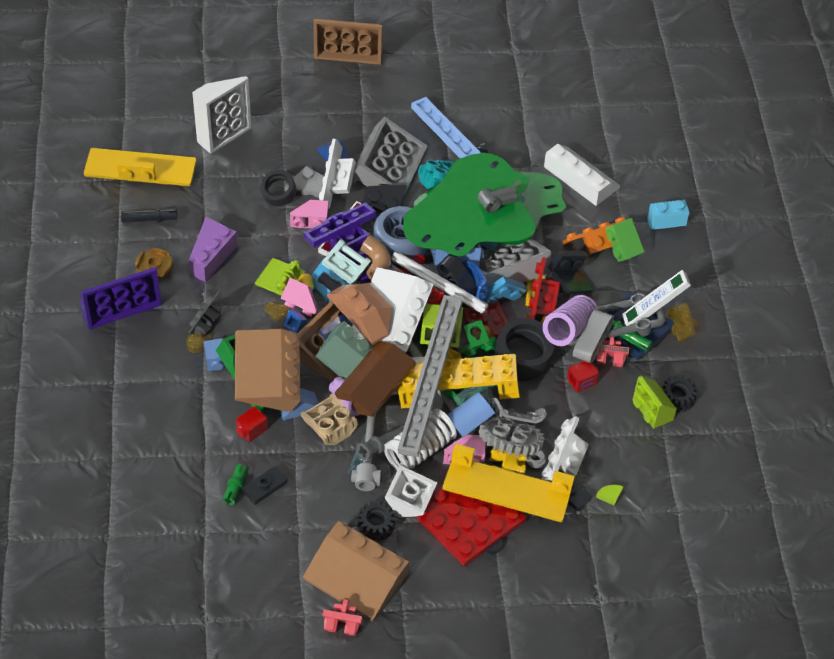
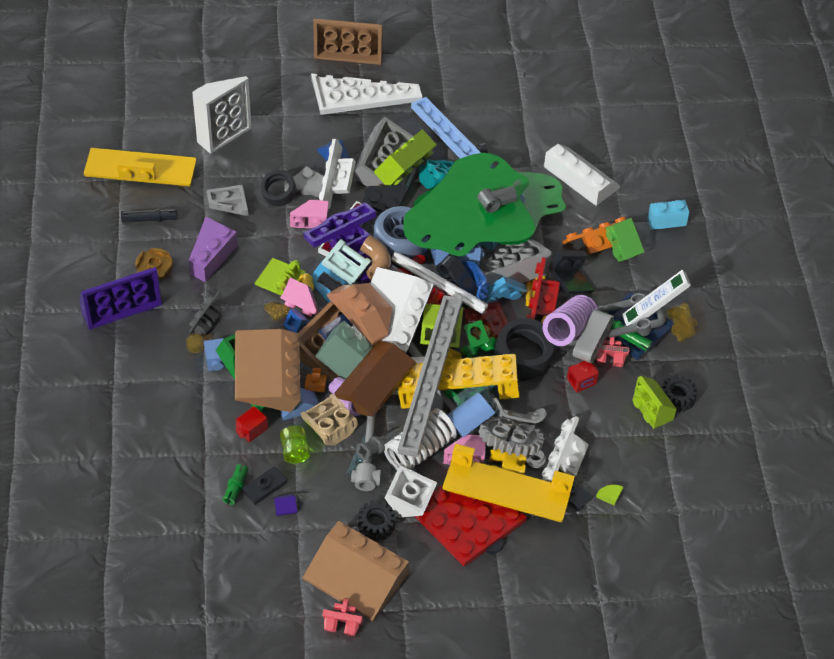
none -> light grey wing [206,185,248,216]
none -> dark purple slope [274,494,297,516]
none -> clear neon green wheel [280,426,310,464]
none -> orange tile [305,368,327,392]
none -> white wing [311,74,422,115]
none -> lime wedge [374,129,436,186]

